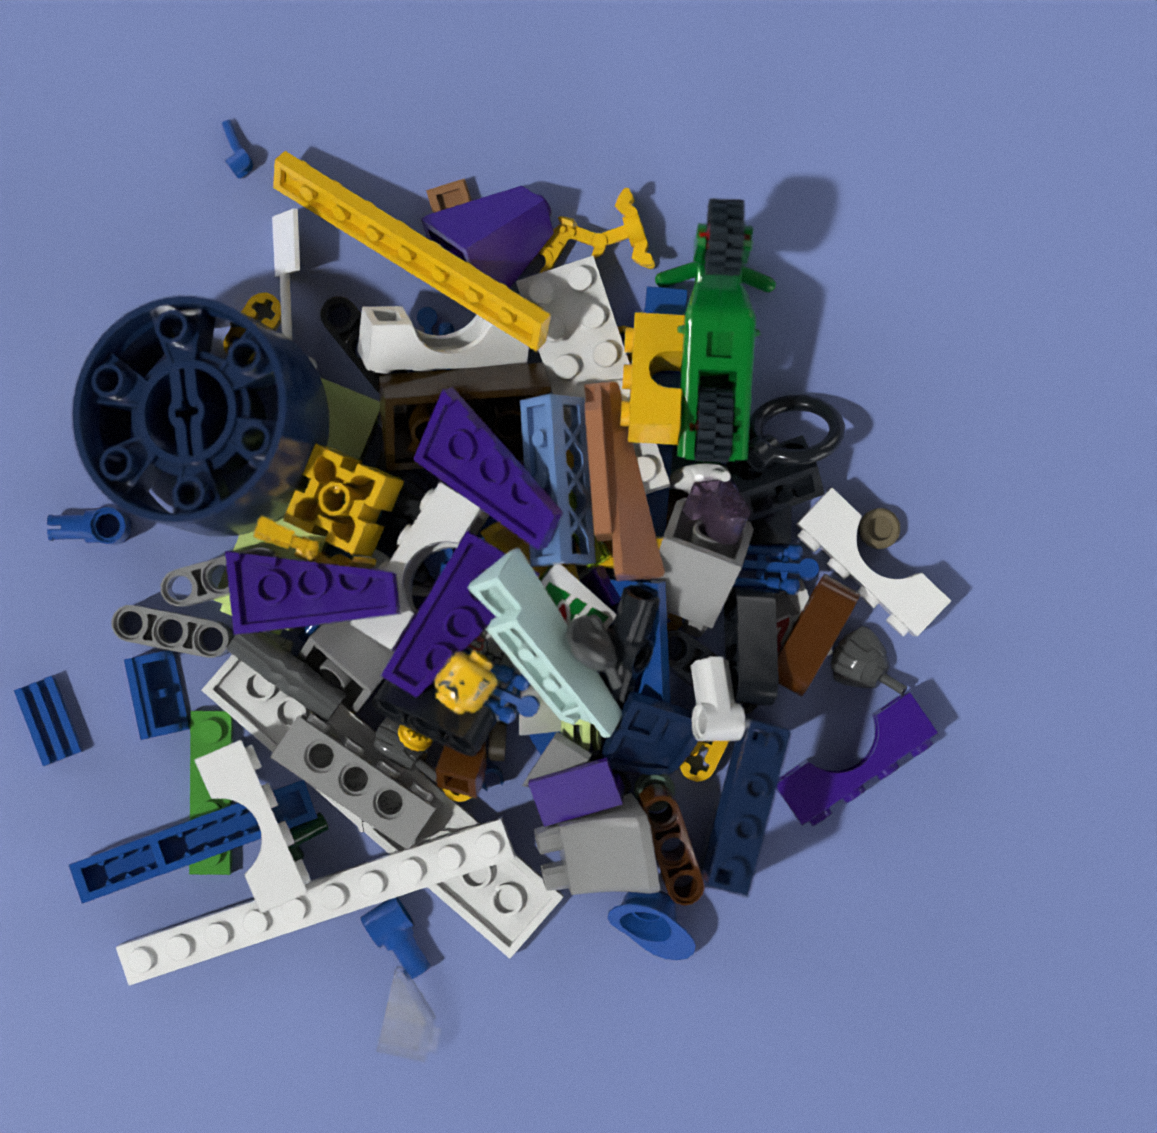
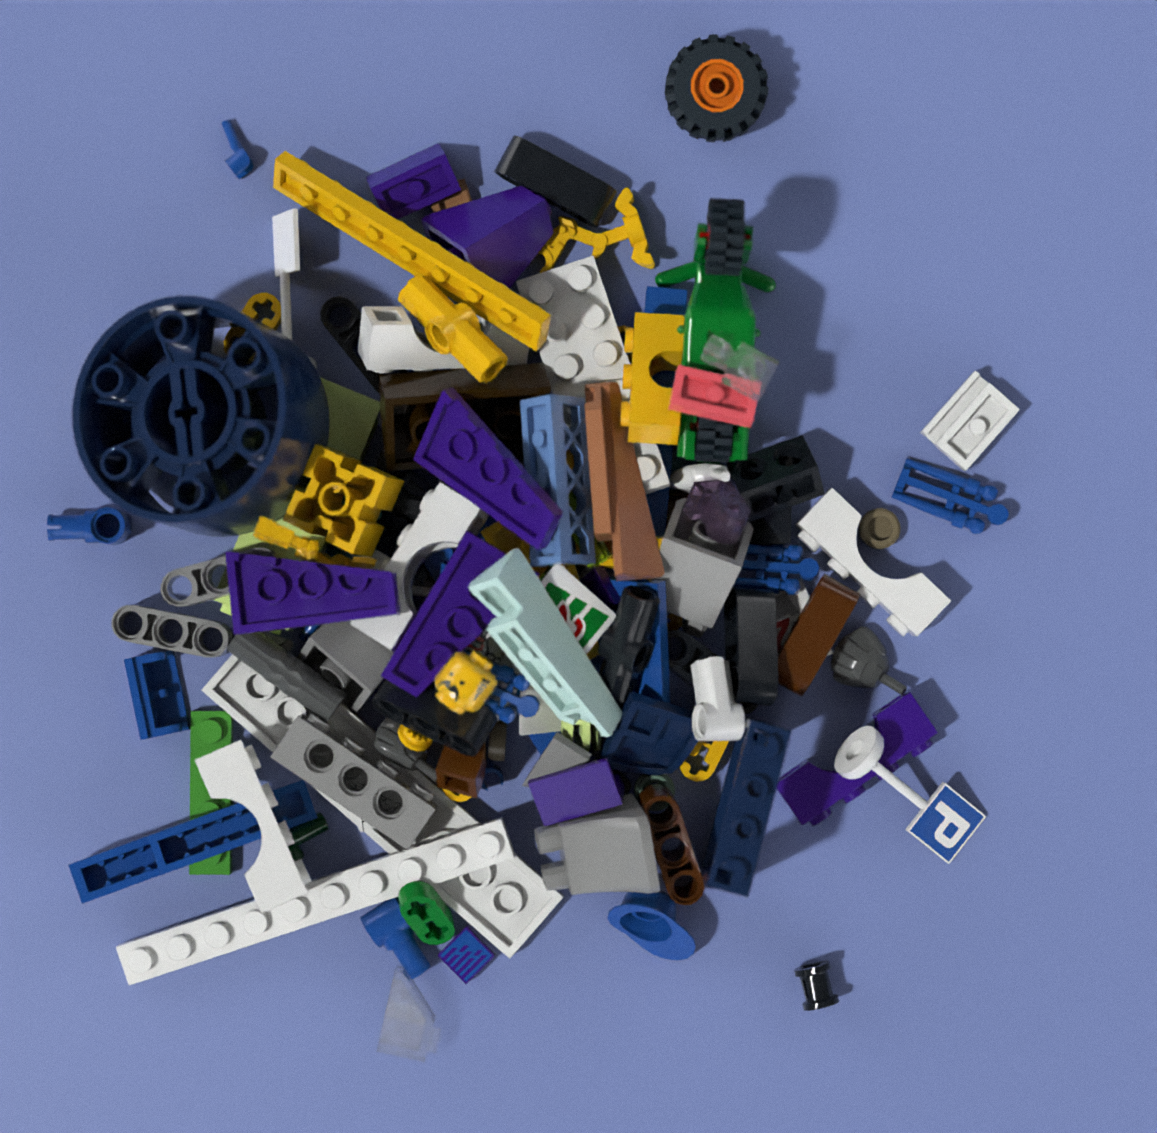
blue tile [14,675,83,766] -> none
dark grey piece [566,615,622,689] -> none
black piece [746,395,845,472] -> none
none -> dark purple panel [365,143,461,220]
none -> yellow piece [398,274,508,383]
none -> green beam [398,881,455,945]
none -> tile [437,925,495,984]
none -> black beam [494,135,617,228]
none -> black wheel [665,34,768,143]
none -> coral plate [668,365,760,428]
none -> clear plate [700,335,780,402]
none -> black bush [794,961,839,1011]
none -> white piece [834,726,987,864]
none -> blue piece [892,458,1009,534]
none -> white plate [920,370,1020,471]

